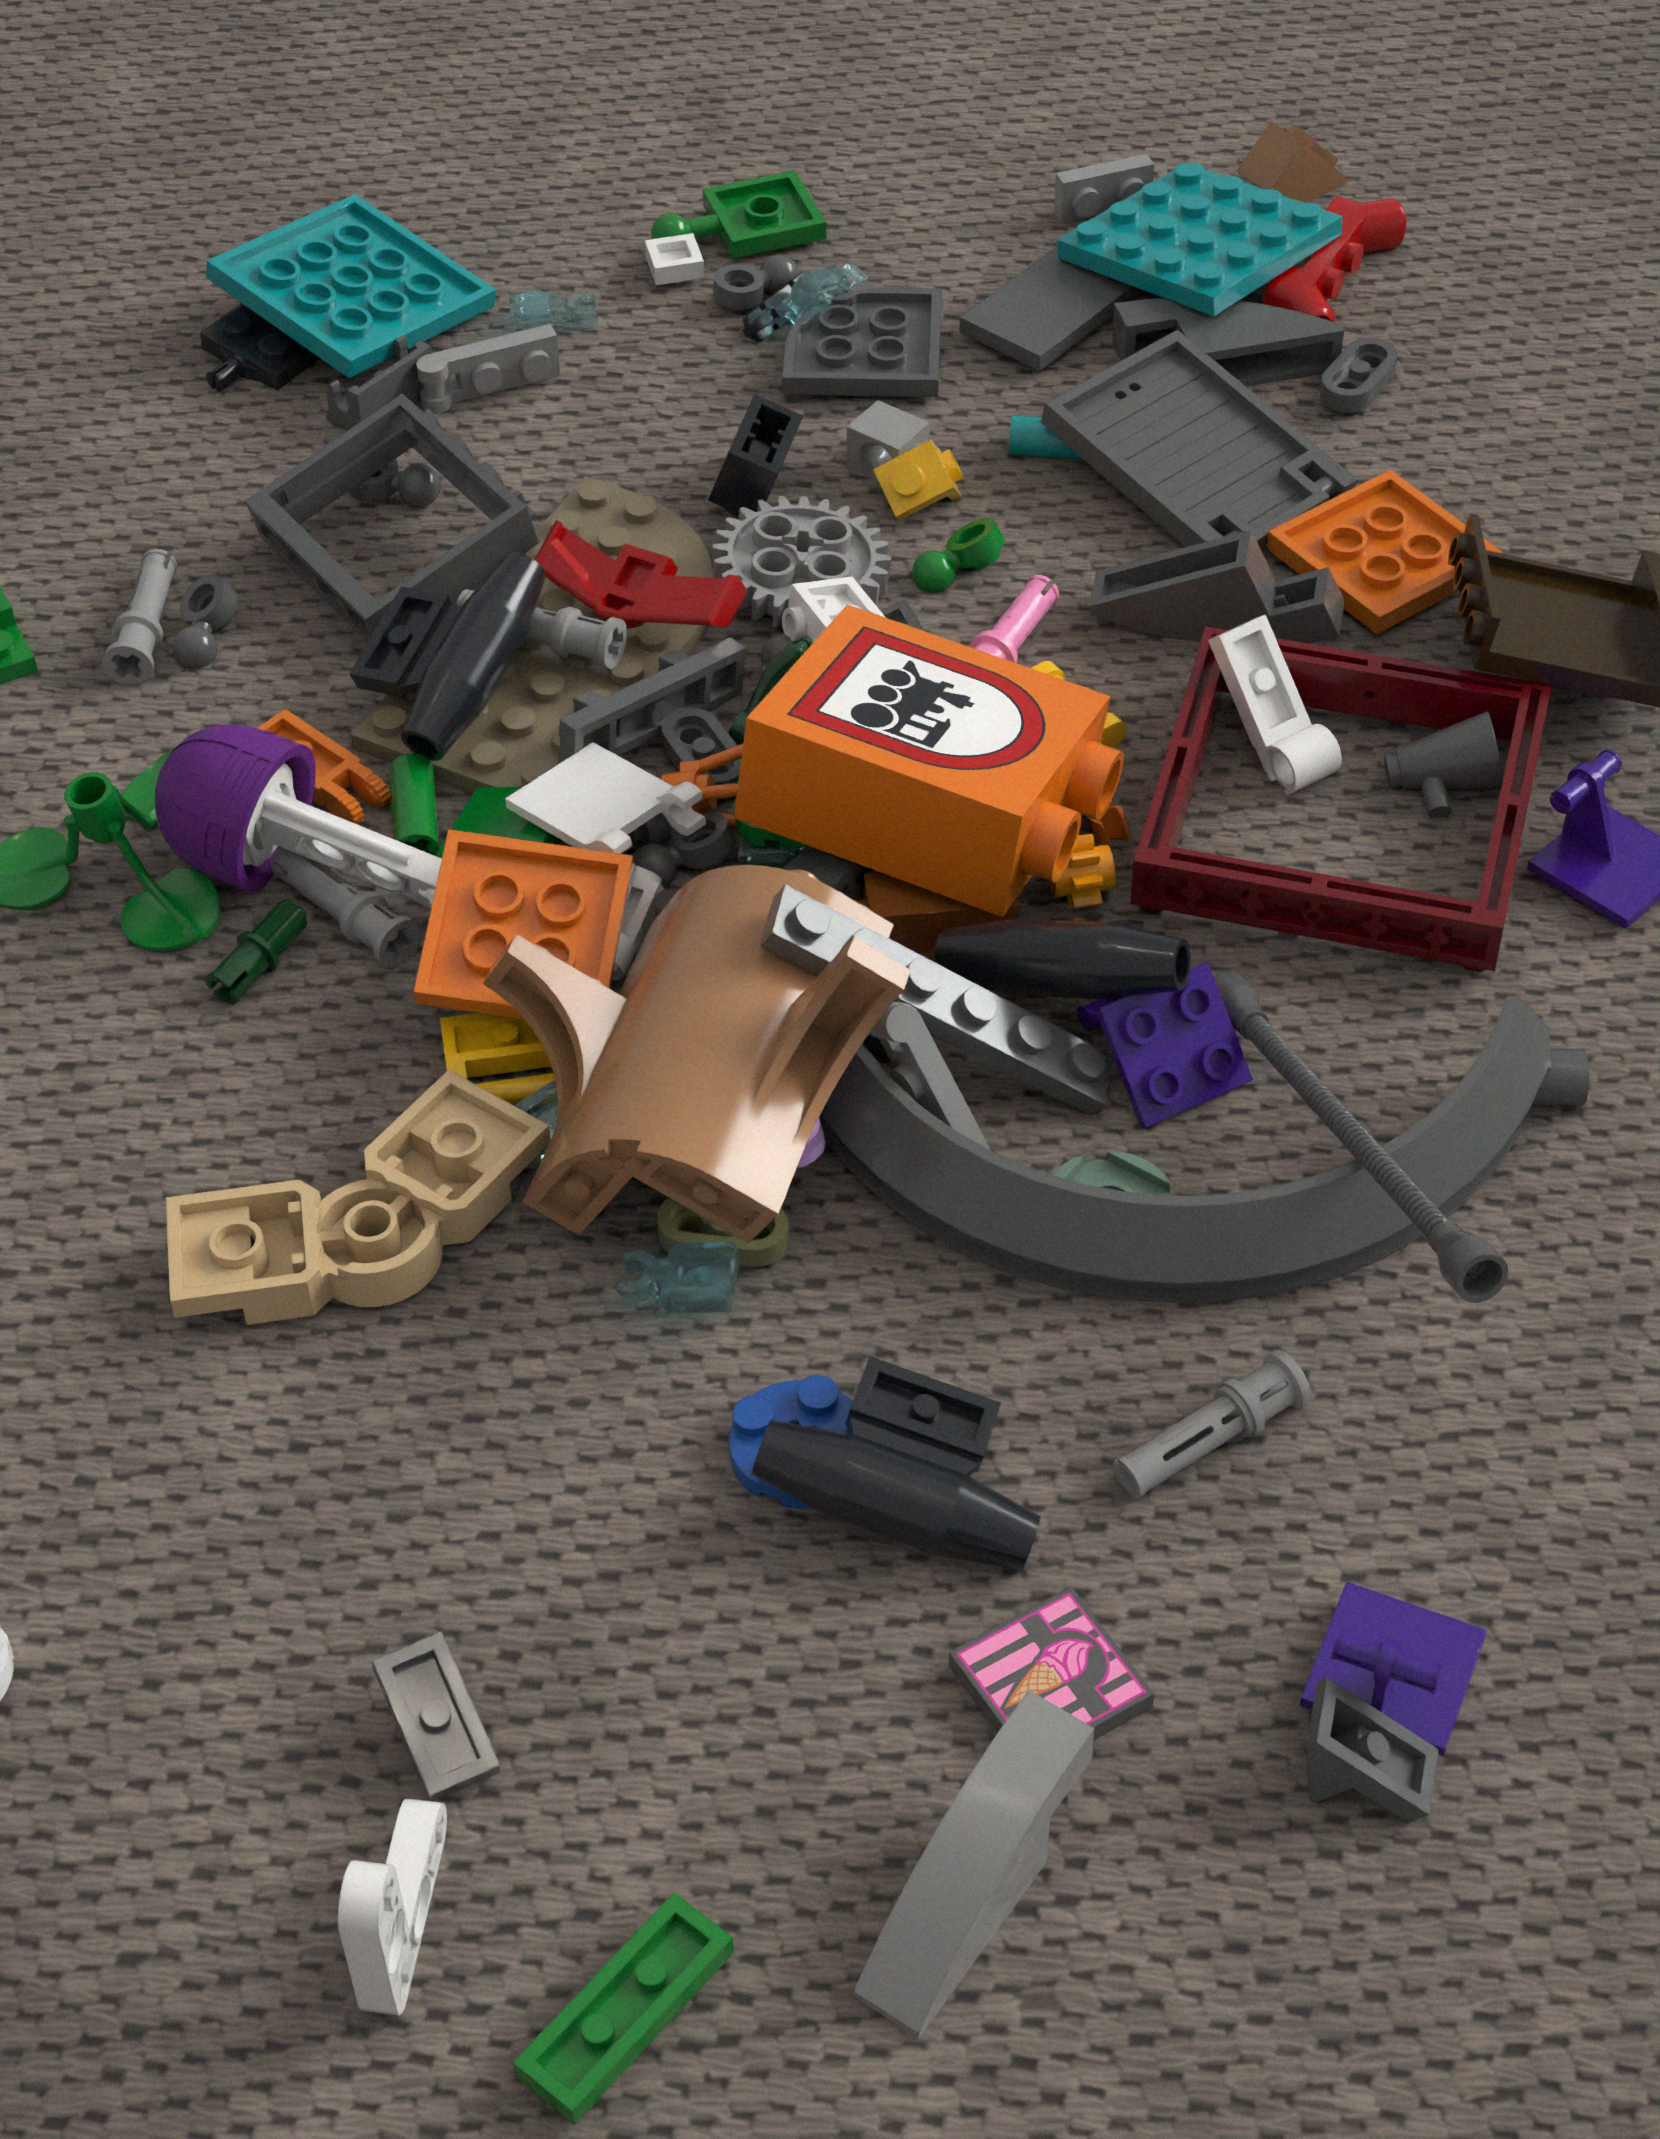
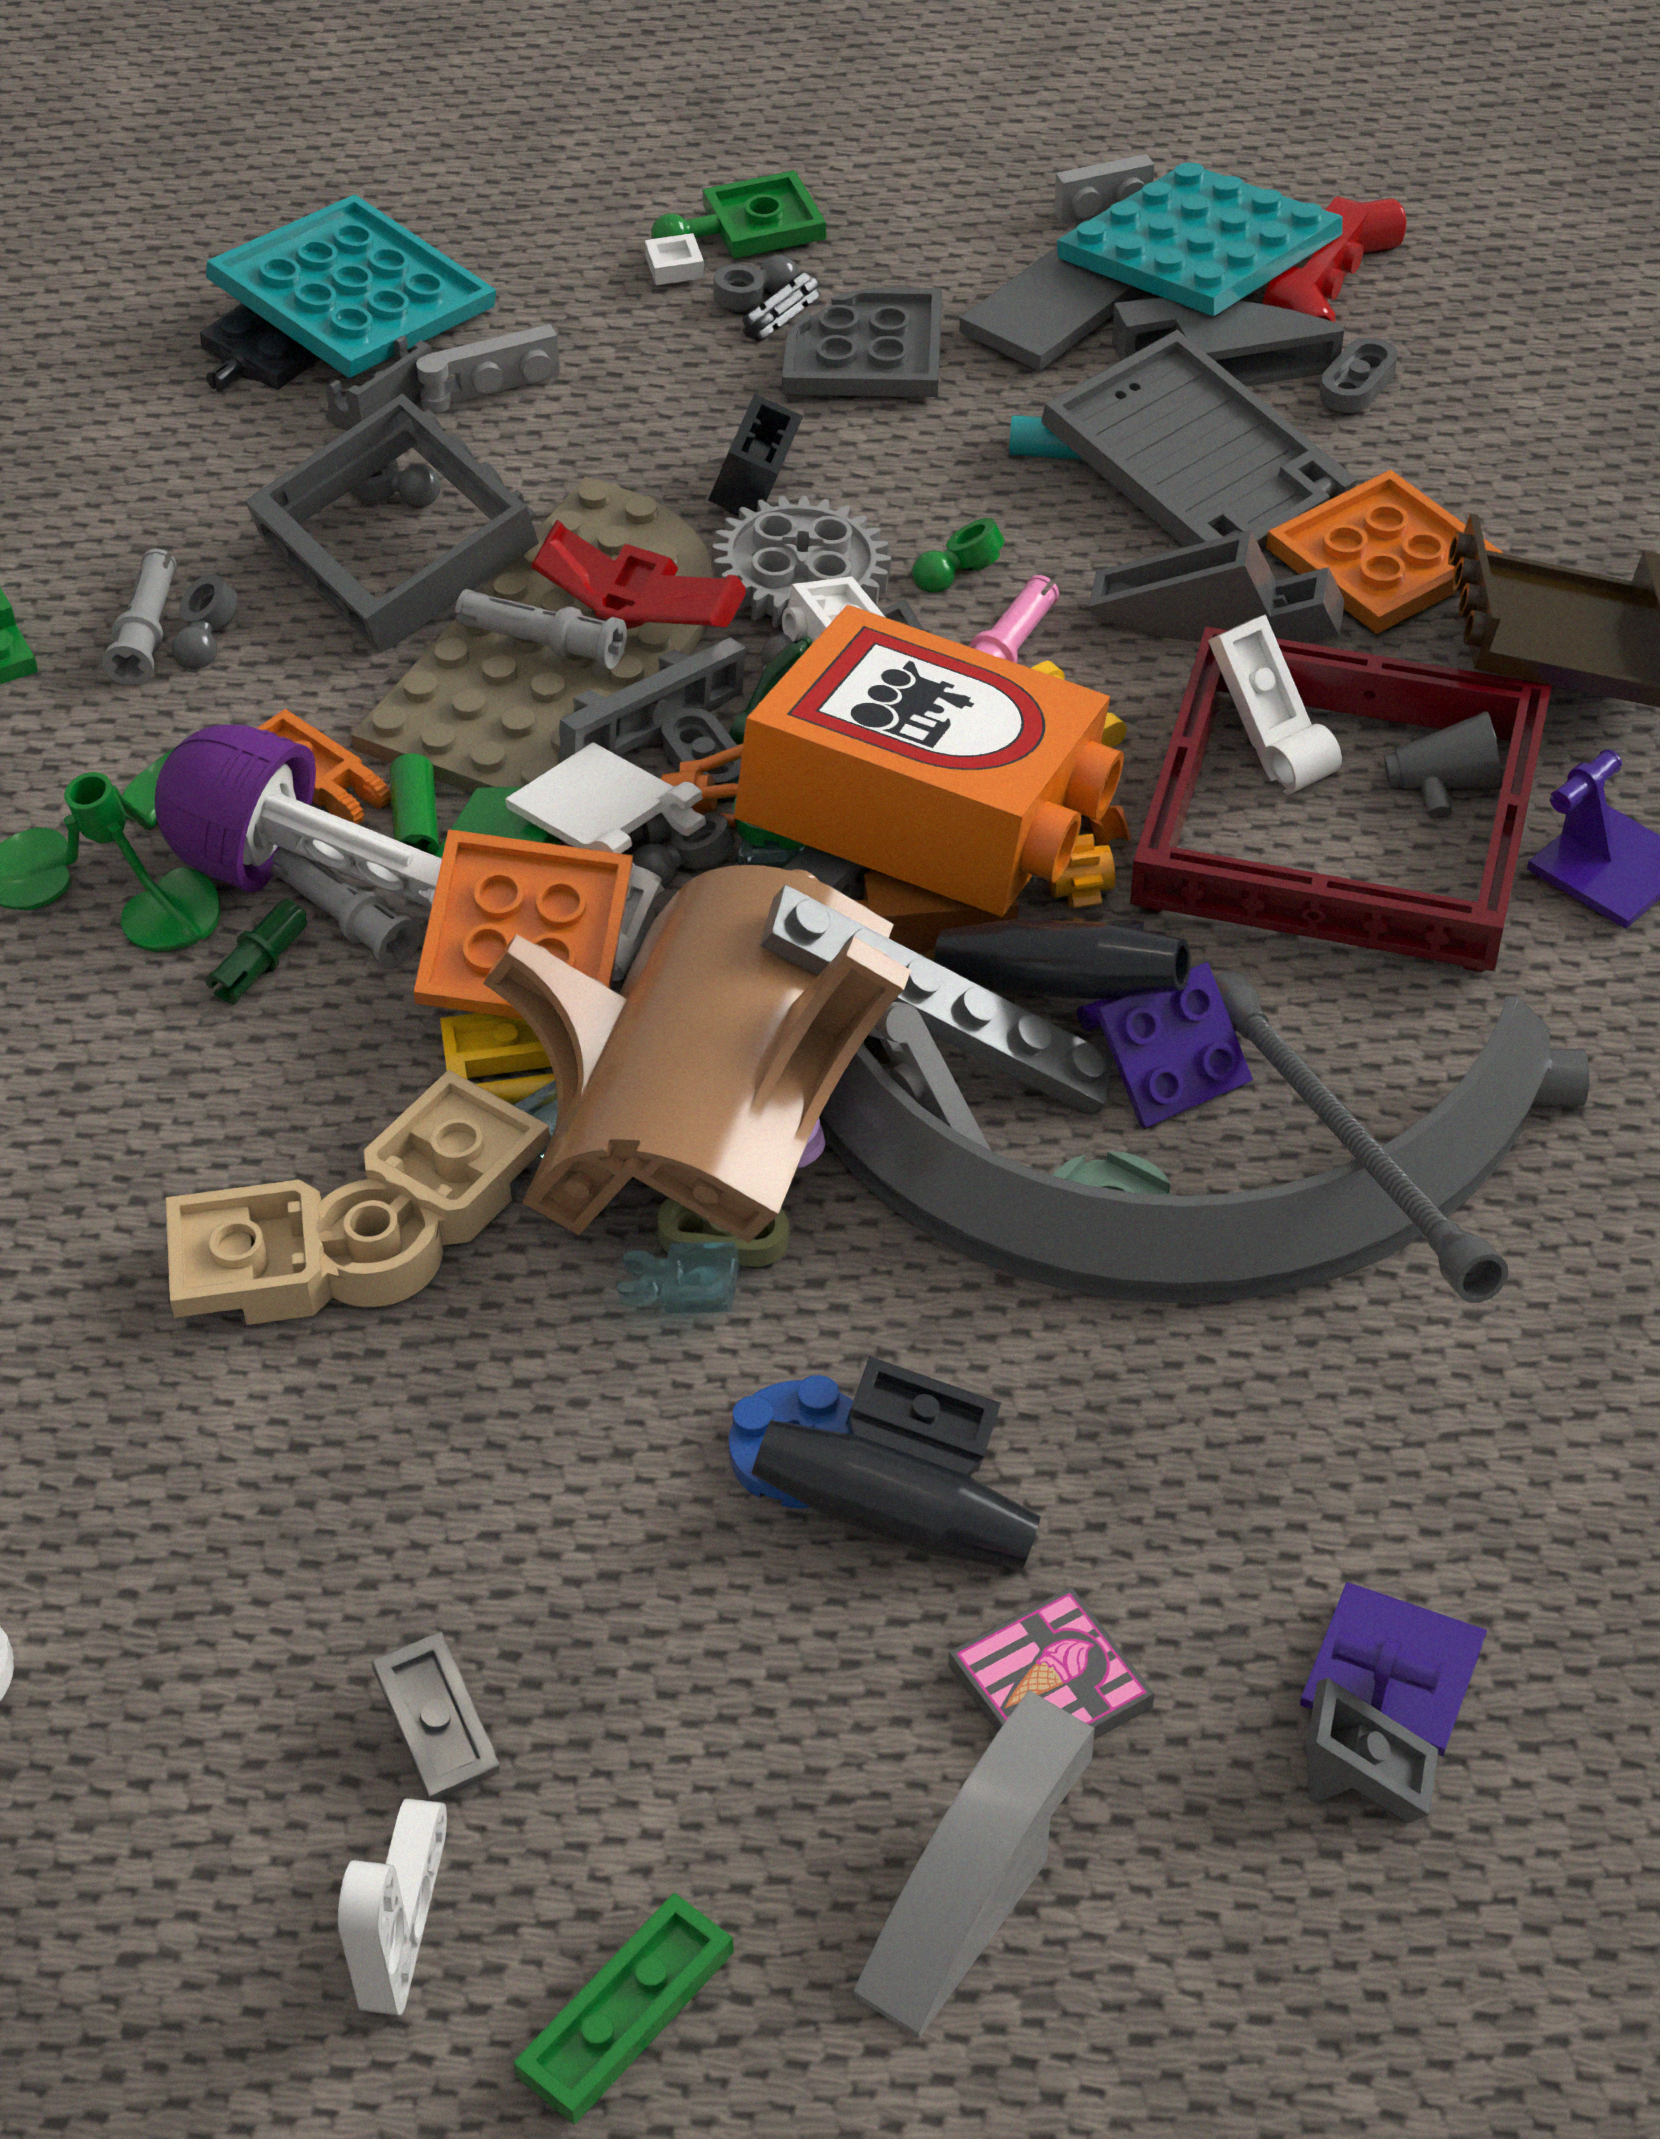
black plate [349,552,546,761] -> none
clear light blue plate [508,290,598,335] -> none
clear light blue plate [784,263,868,325] -> none
light grey brick [847,400,930,482] -> none
yellow bracket [873,439,964,520] -> none
light grey pin [1113,1349,1311,1499] -> none
medium nougat slope [1237,121,1349,203] -> none

